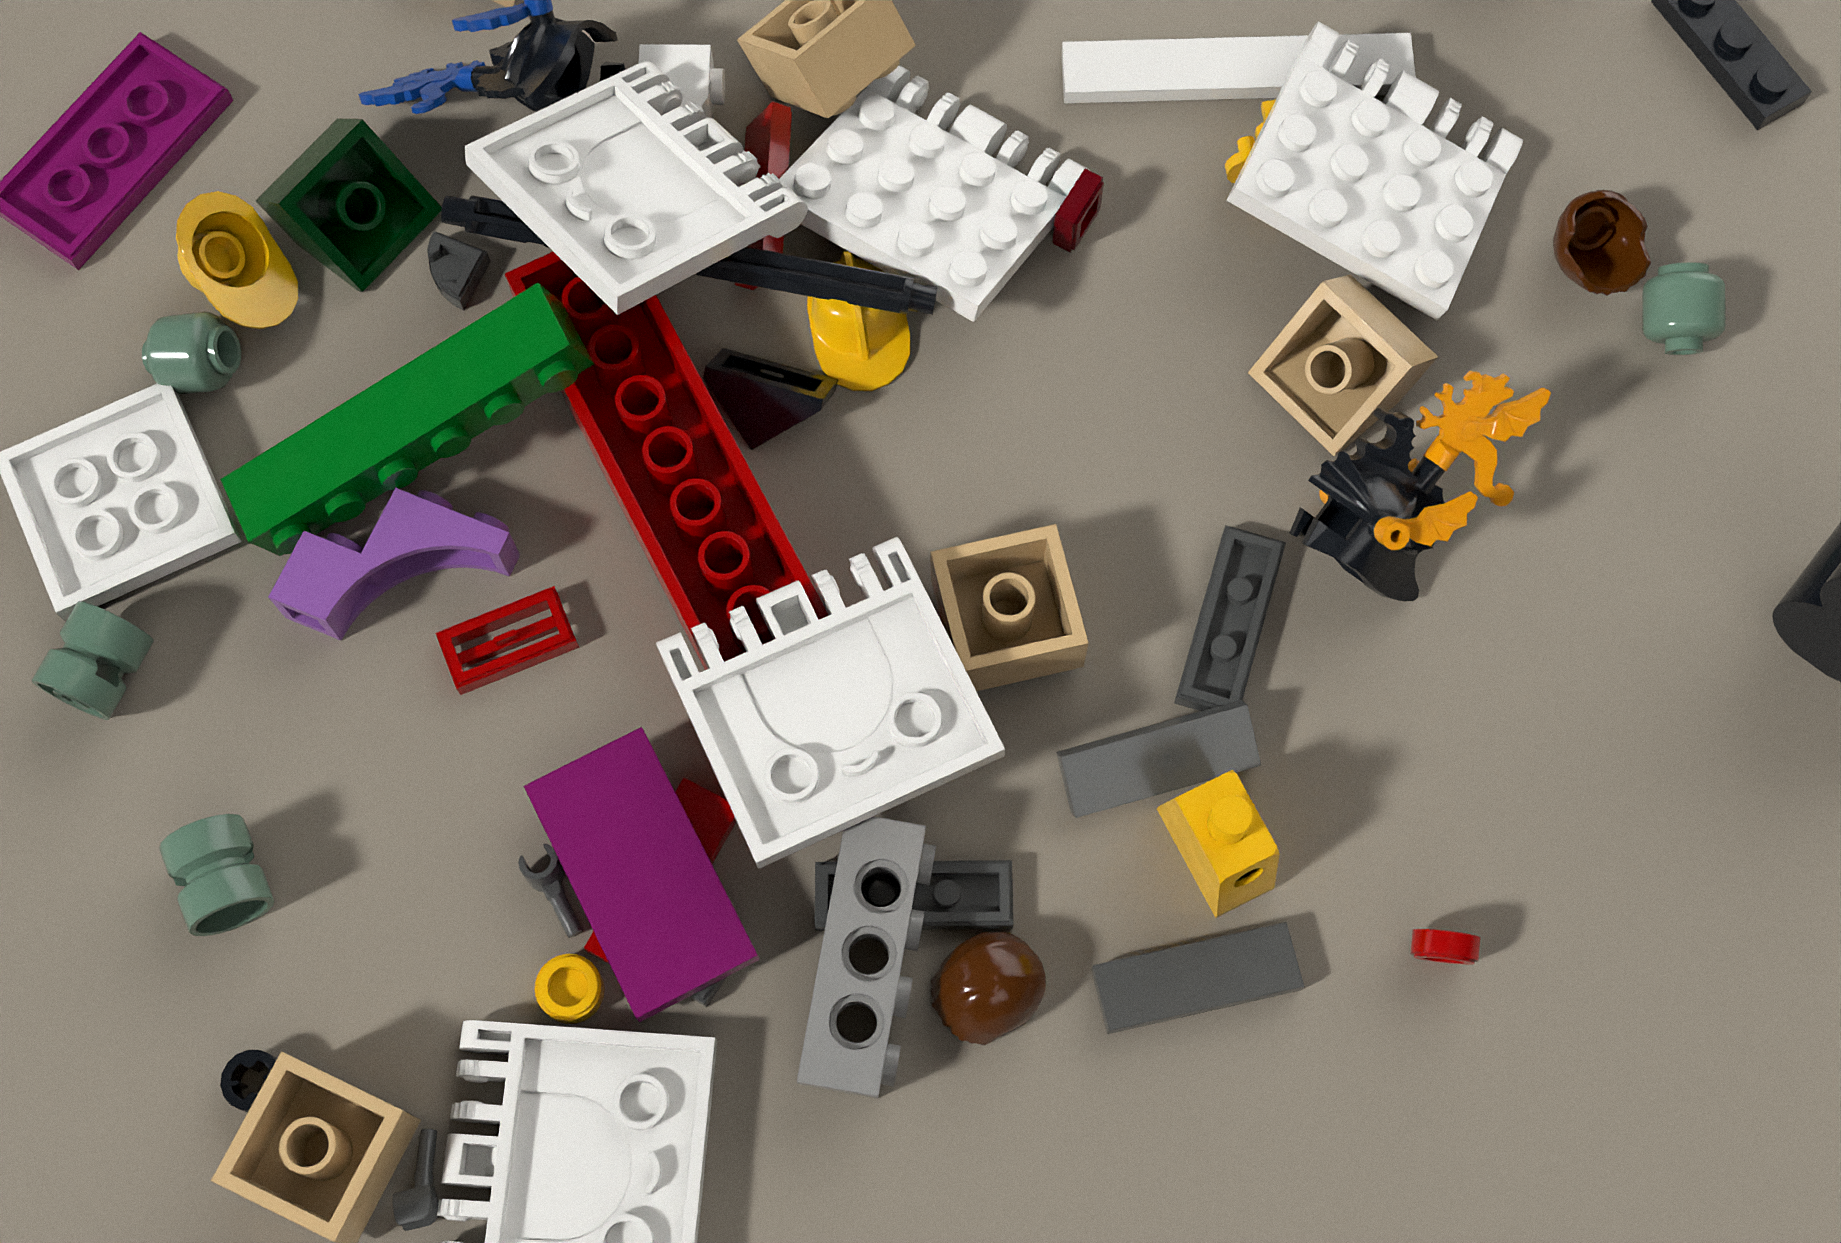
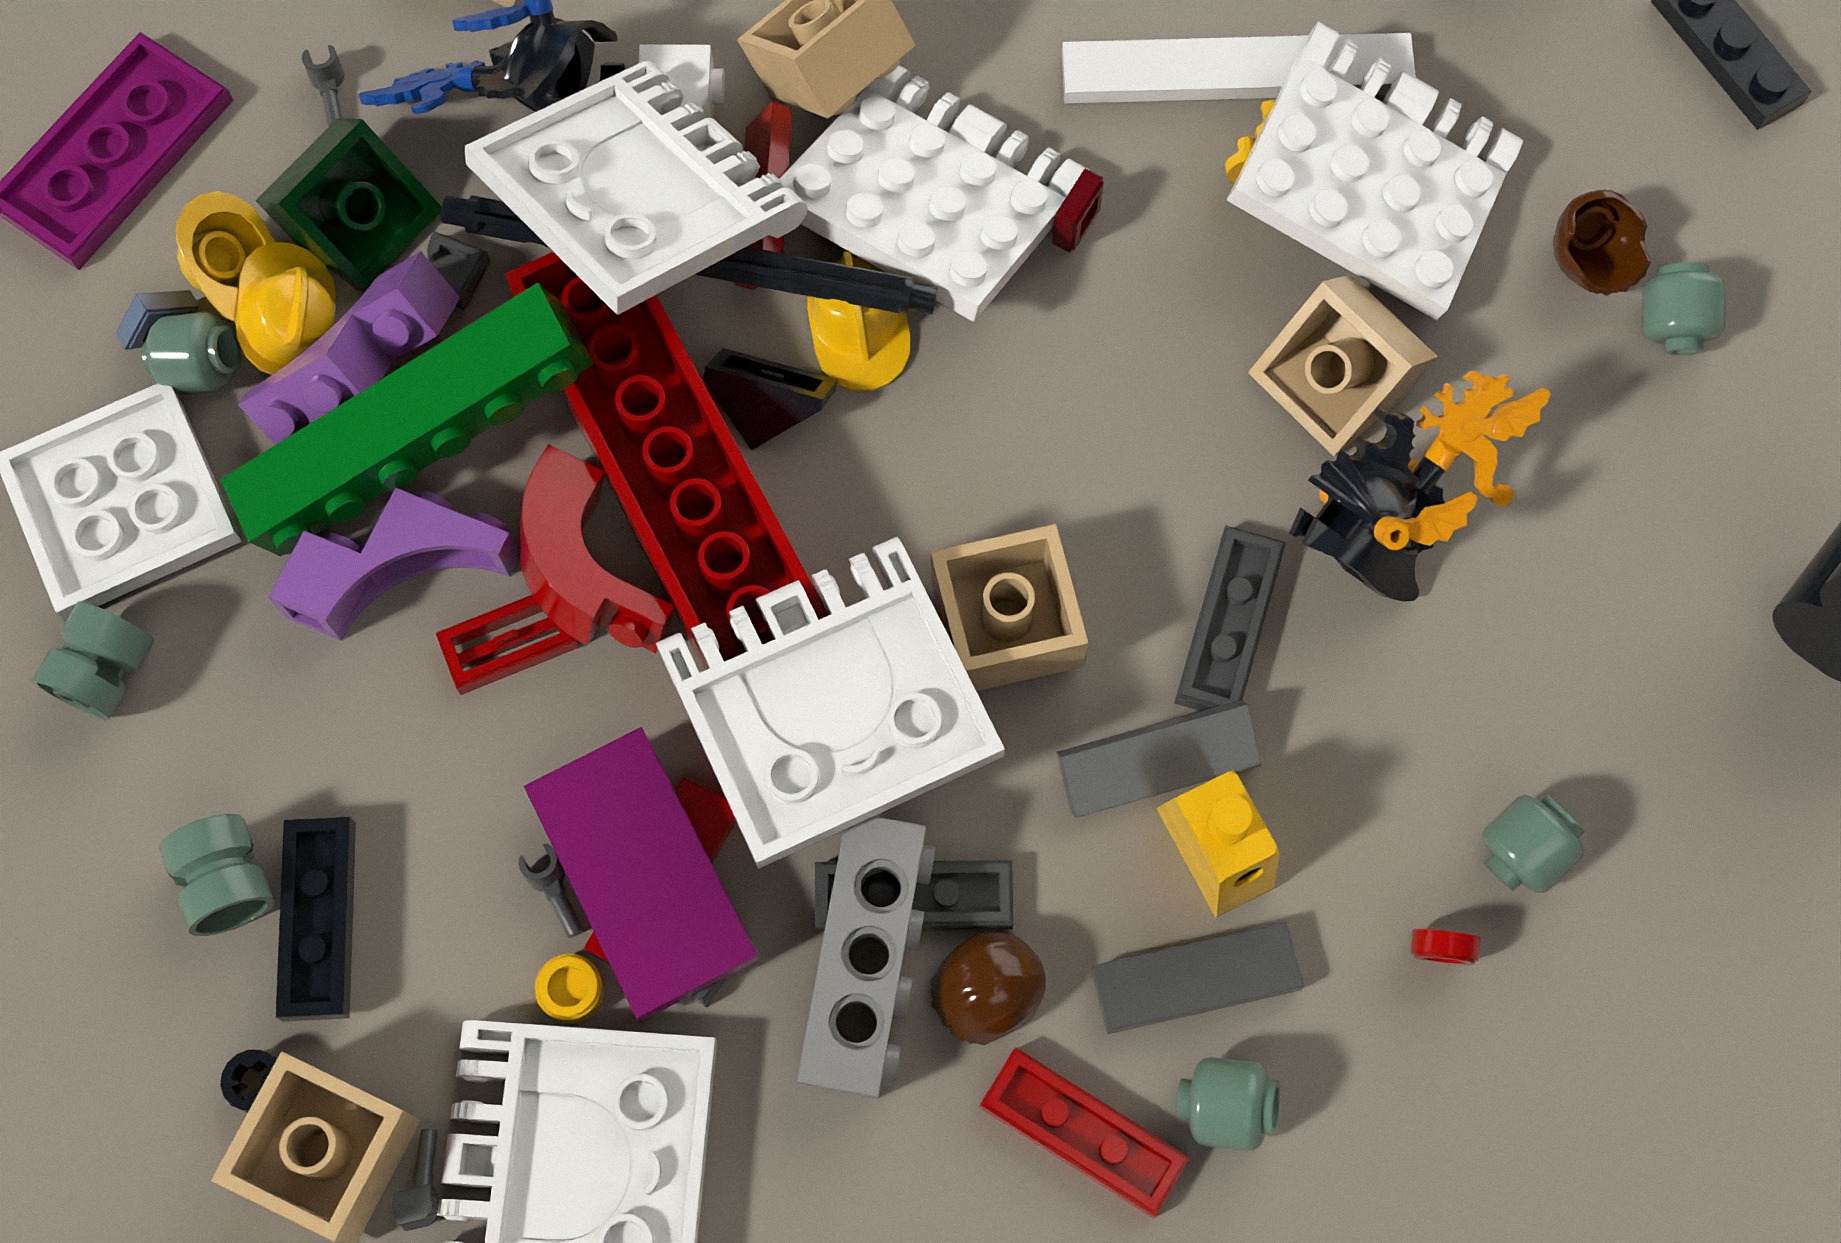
none -> sand blue tile [115,290,199,350]
none -> yellow piece [235,242,336,375]
none -> medium lavender arch [238,251,460,445]
none -> black plate [275,817,356,1022]
none -> dark grey hand [302,45,345,126]
none -> red arch [518,444,674,654]
none -> red tile [979,1047,1190,1219]
none -> sand green head [1177,1057,1280,1151]
none -> sand green head [1483,794,1585,893]

